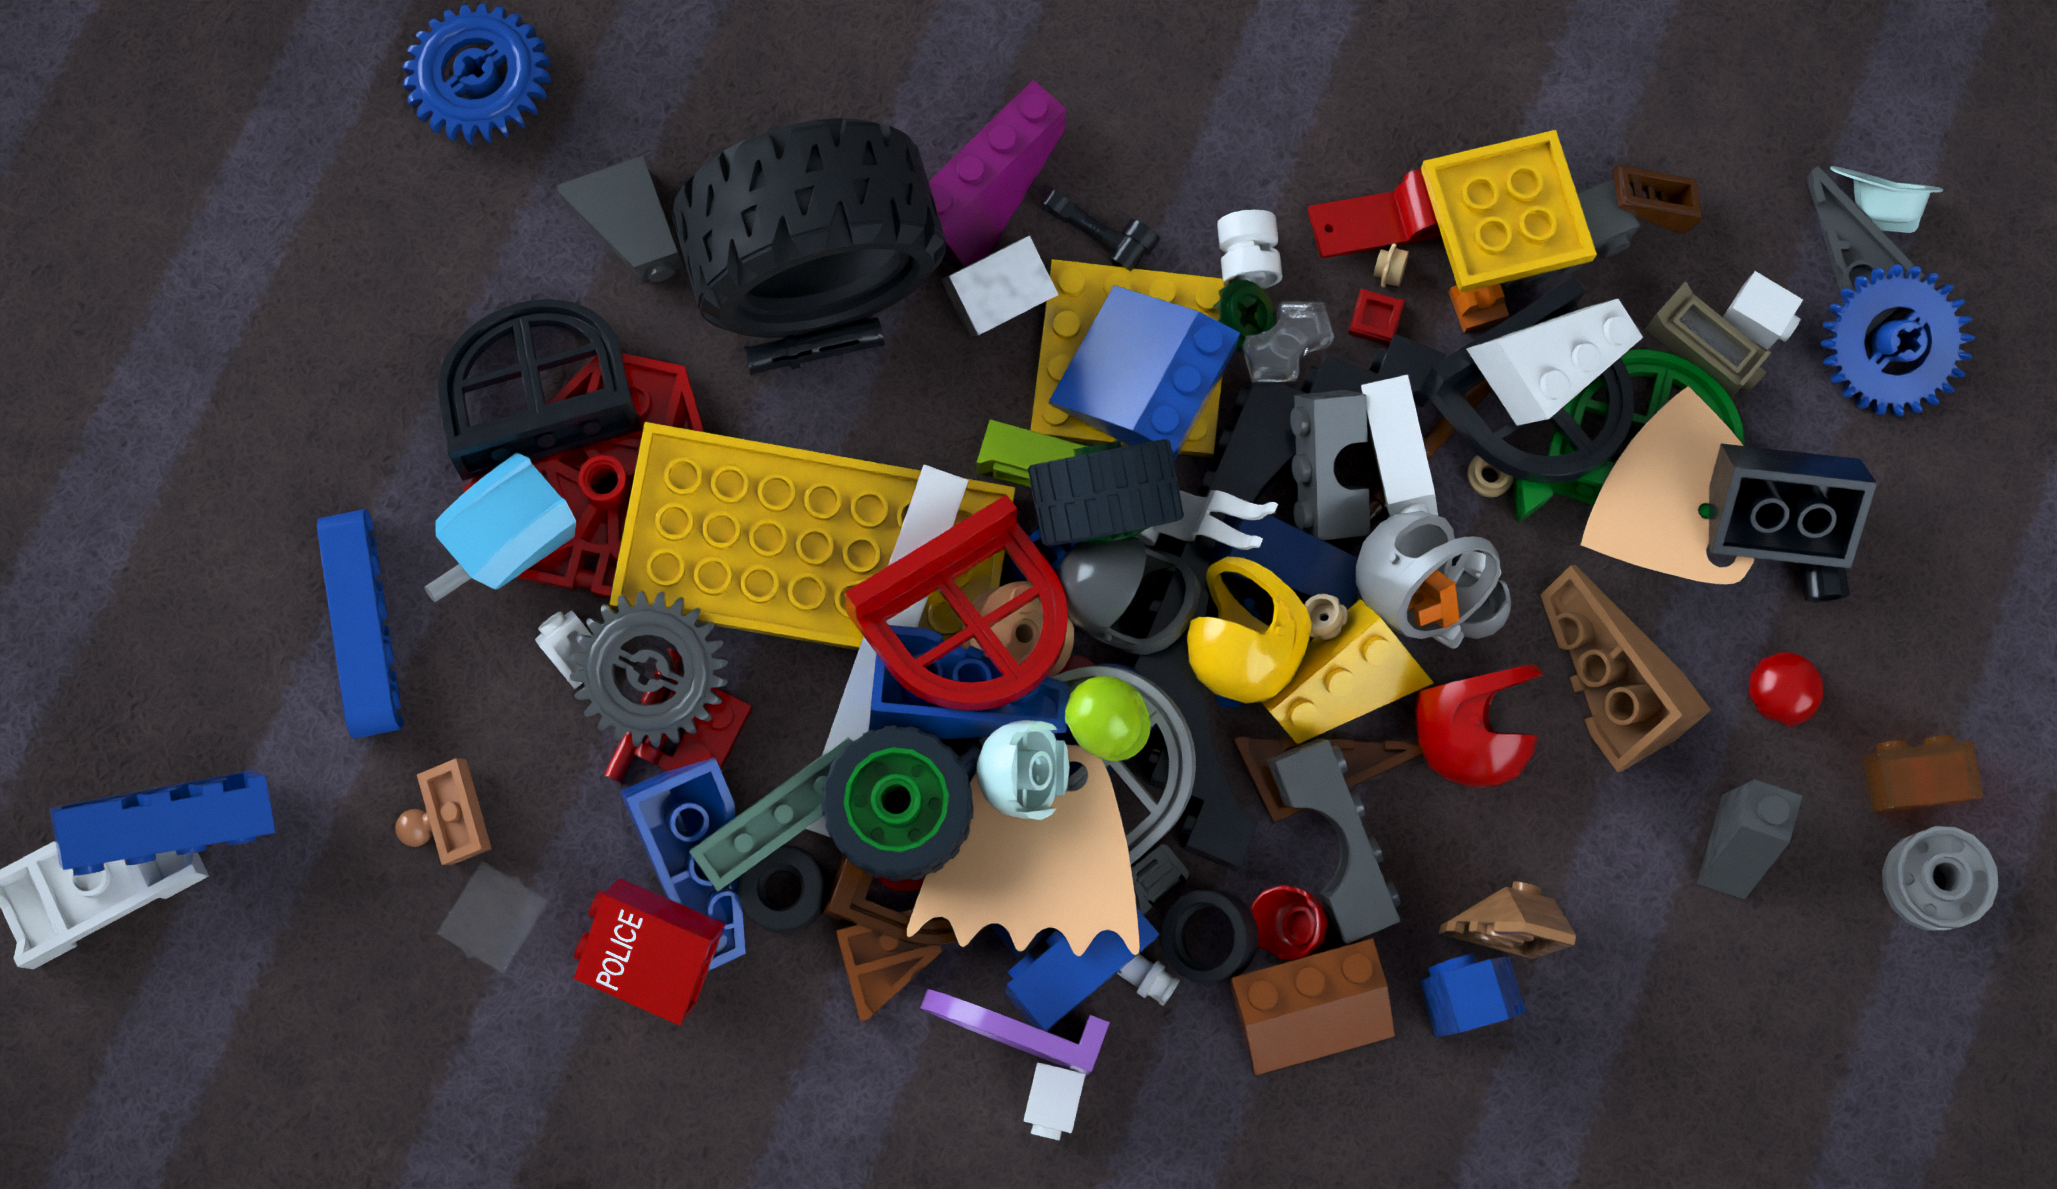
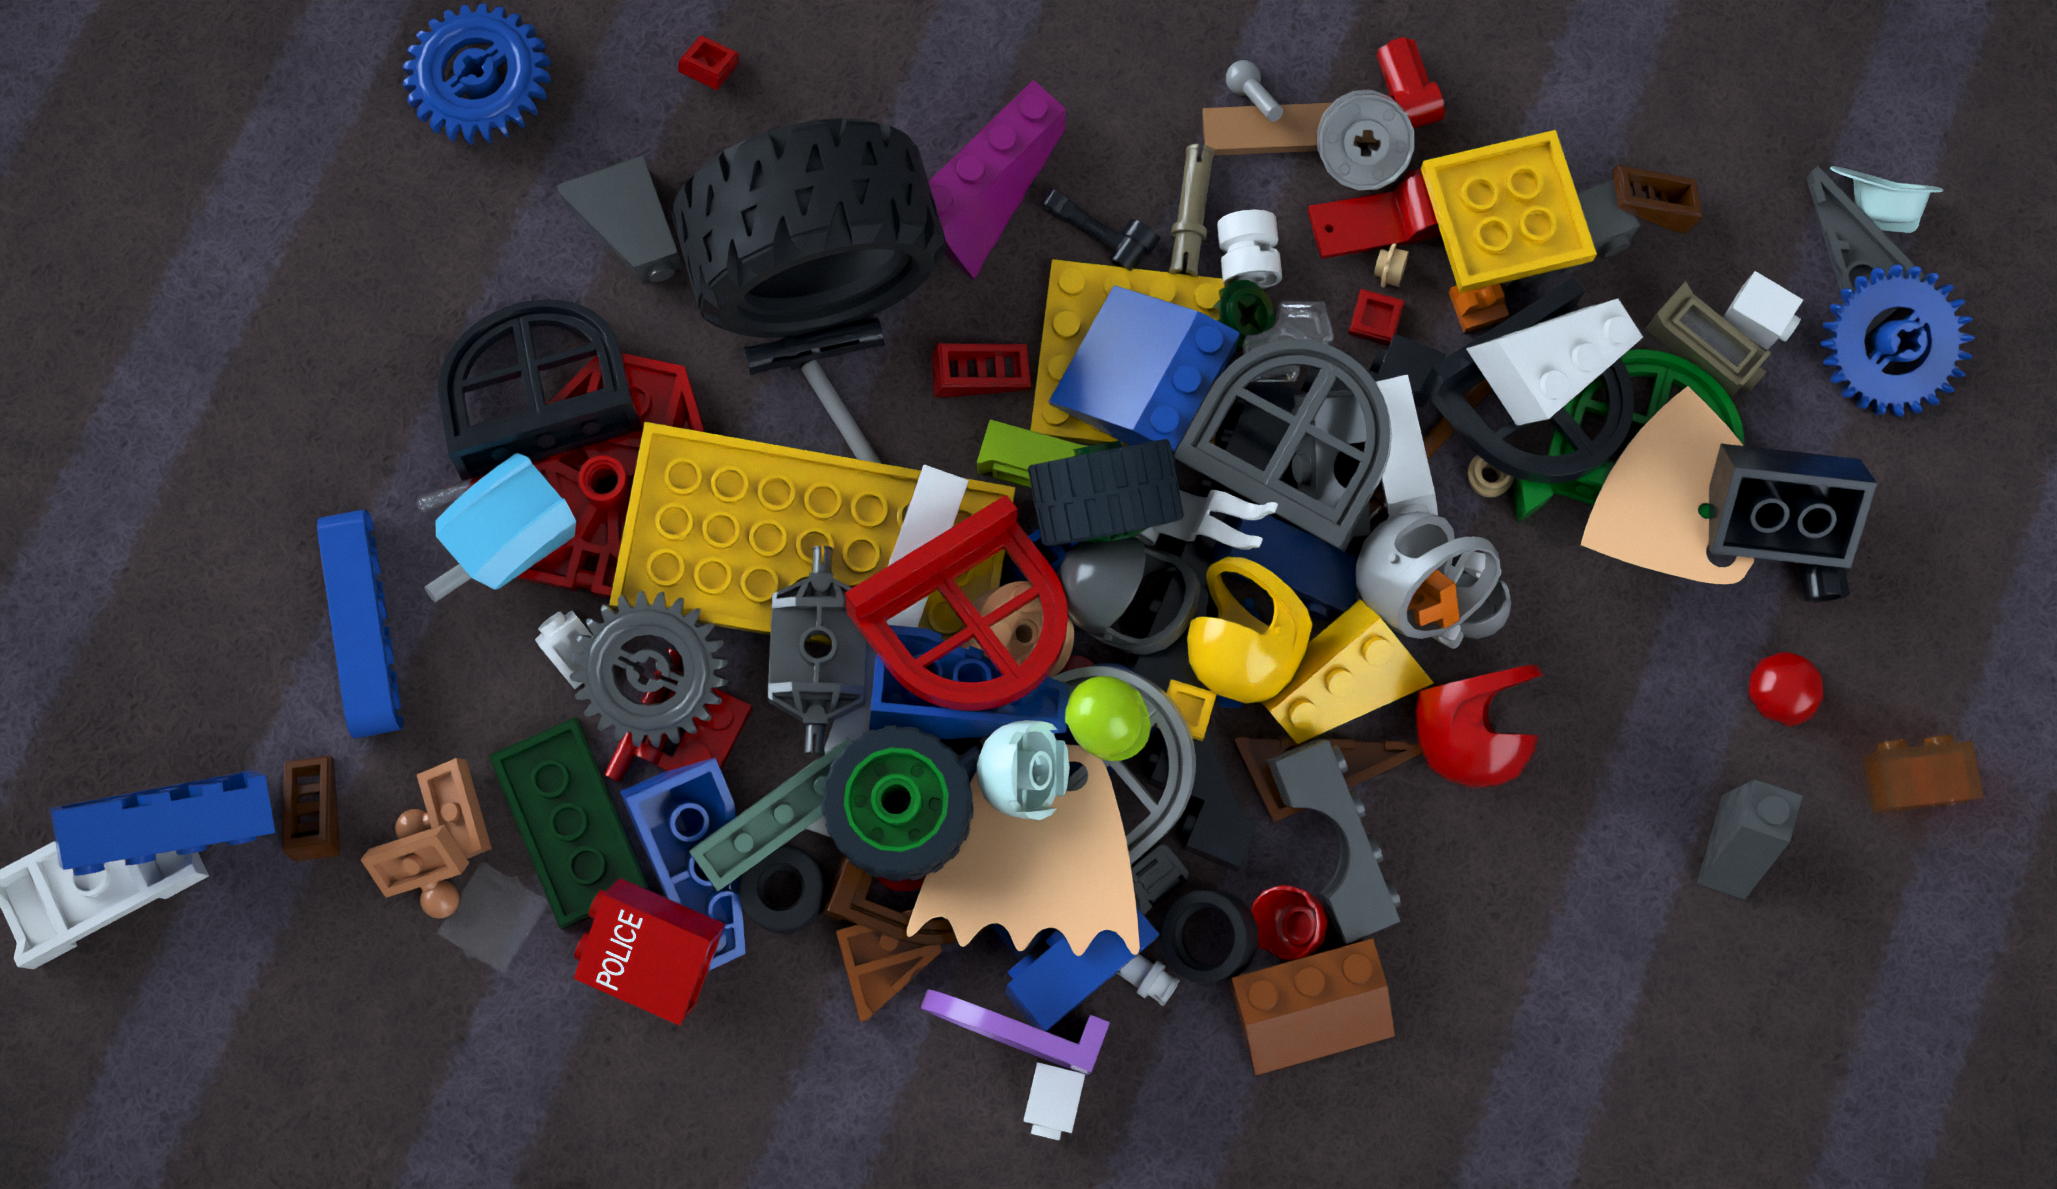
flat silver piece [941,236,1059,337] -> none
tan plate [1304,594,1348,640] -> none
blue wedge [1418,953,1527,1038] -> none
medium nougat wedge [1439,882,1576,959] -> none
medium nougat wedge [1540,565,1711,772] -> none
light grey wheel [1882,826,1999,931] -> none
none -> reddish brown slope [282,755,340,861]
none -> nougat plate [361,825,469,919]
none -> clear piece [417,480,473,513]
none -> dark green tile [488,717,651,930]
none -> red tile [678,35,740,90]
none -> dark grey plate [768,546,867,756]
none -> light grey bar [801,360,882,464]
none -> red slope [931,343,1031,397]
none -> yellow tile [1157,679,1216,741]
none -> dark tan pin [1169,144,1215,277]
none -> dark grey window [1173,339,1392,552]
none -> medium nougat tile [1202,103,1376,155]
none -> light grey bar [1225,60,1283,122]
none -> light grey wheel [1317,90,1415,191]
none -> red piece [1376,37,1445,129]

